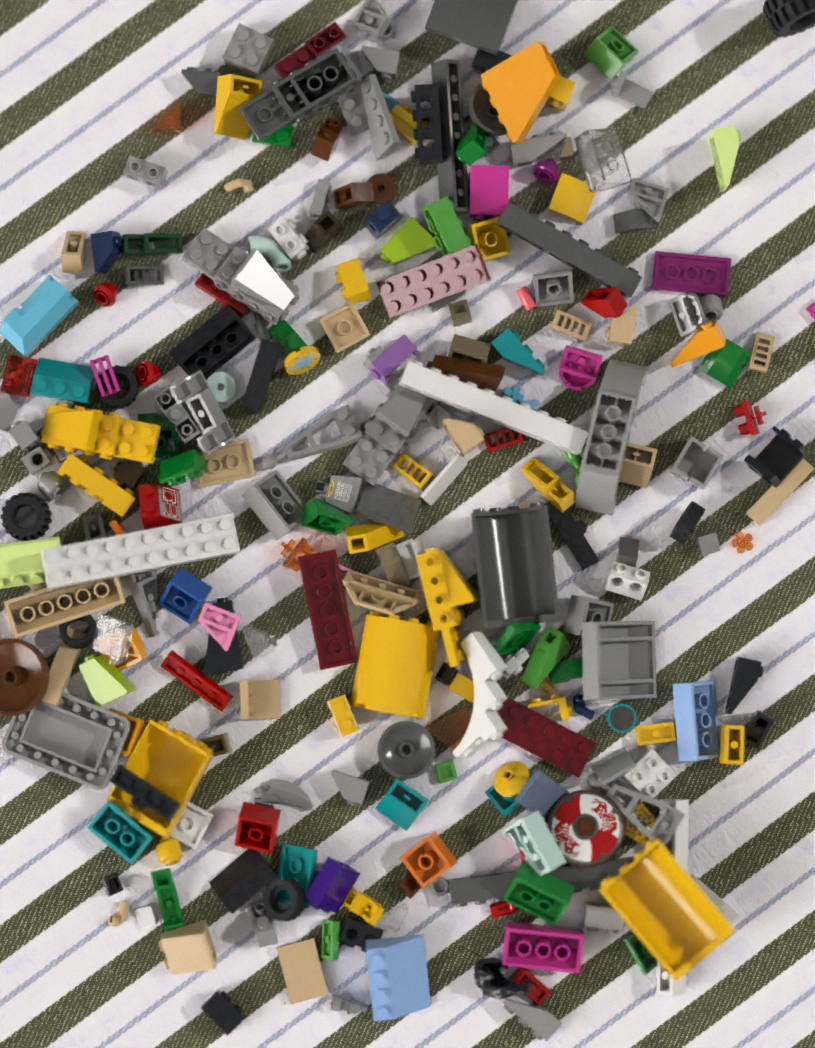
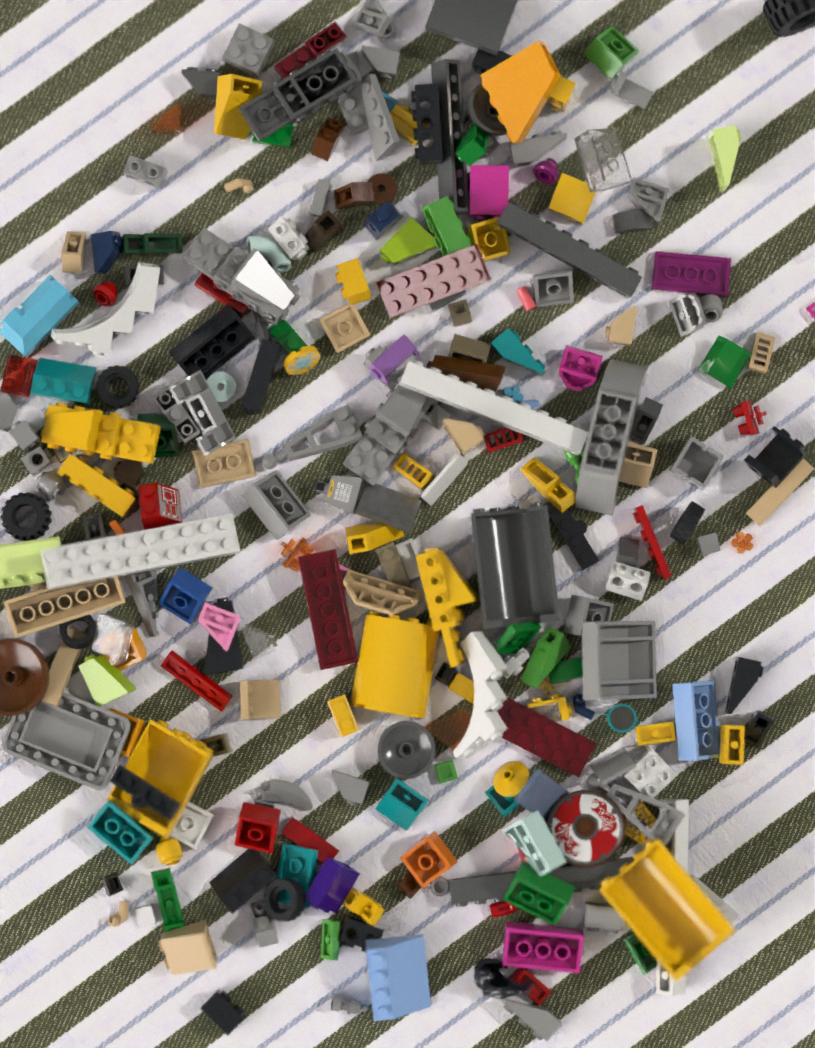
dark pink tile [90,355,121,397] -> none
red cone [136,360,161,386] -> none
green slope [159,449,209,486] -> none
tan tile [277,938,329,1004] -> none
green slope [301,498,353,536] -> none
tan slope [550,309,592,342] -> none
dark tan slope [559,136,574,161] -> none
red slope [580,287,628,318] -> none
light orange slope [670,321,727,367] -> none
none -> white arch [51,262,160,356]
none -> red tile [281,817,340,863]
none -> dark grey slope [630,397,663,445]
none -> red plate [632,505,671,579]

